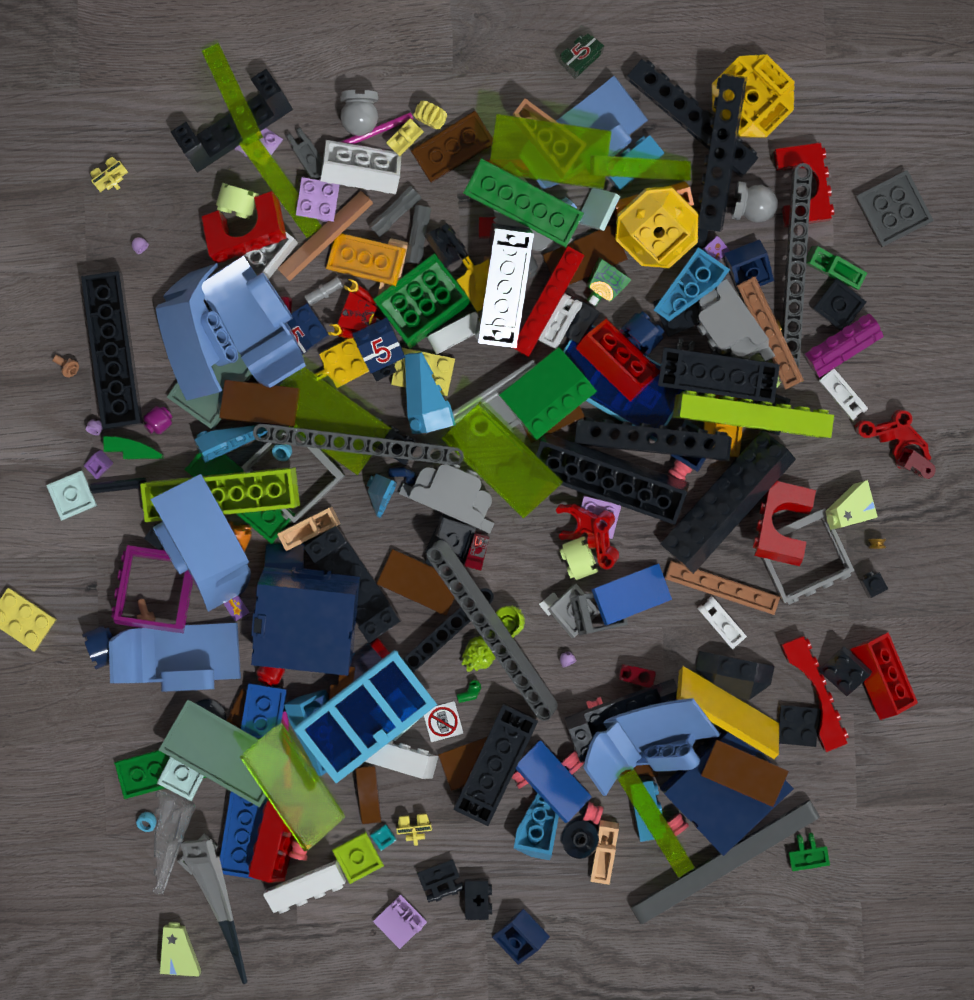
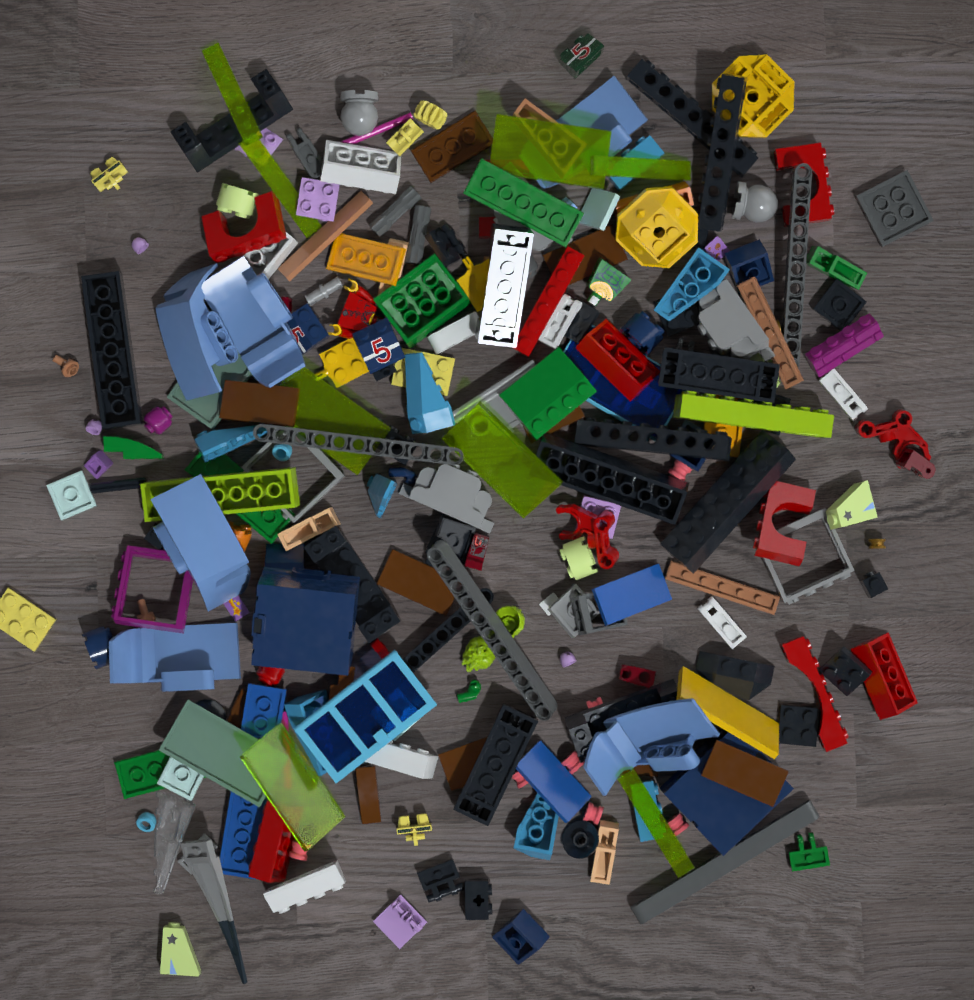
lime tile [332,832,384,884] -> none
teal tile [370,824,397,851] -> none
sticker [424,701,463,742] -> none

